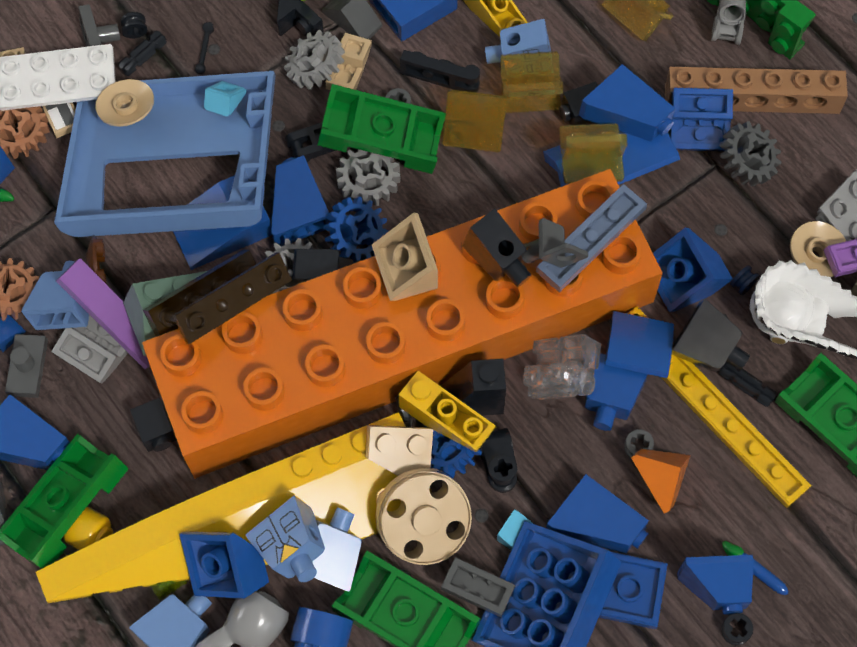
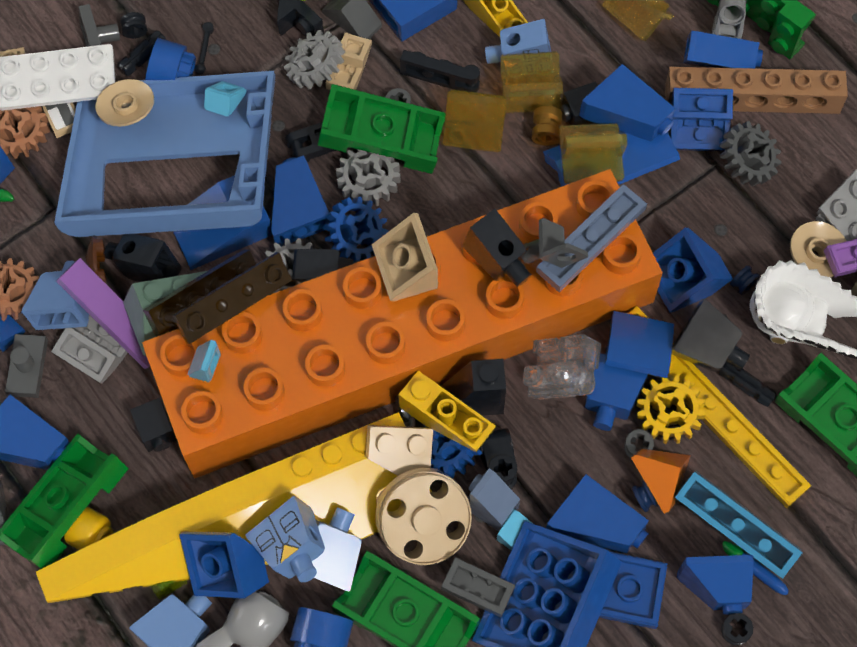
none -> black torso [104,234,182,282]
none -> blue piece [145,38,196,80]
none -> medium azure slope [188,340,221,382]
none -> sand blue slope [468,468,520,532]
none -> pearl gold wheel [532,106,562,146]
none -> dark blue bush [632,481,659,512]
none -> yellow gear [637,375,706,444]
none -> dark azure brick [675,471,803,579]
none -> blue slope [683,31,763,69]

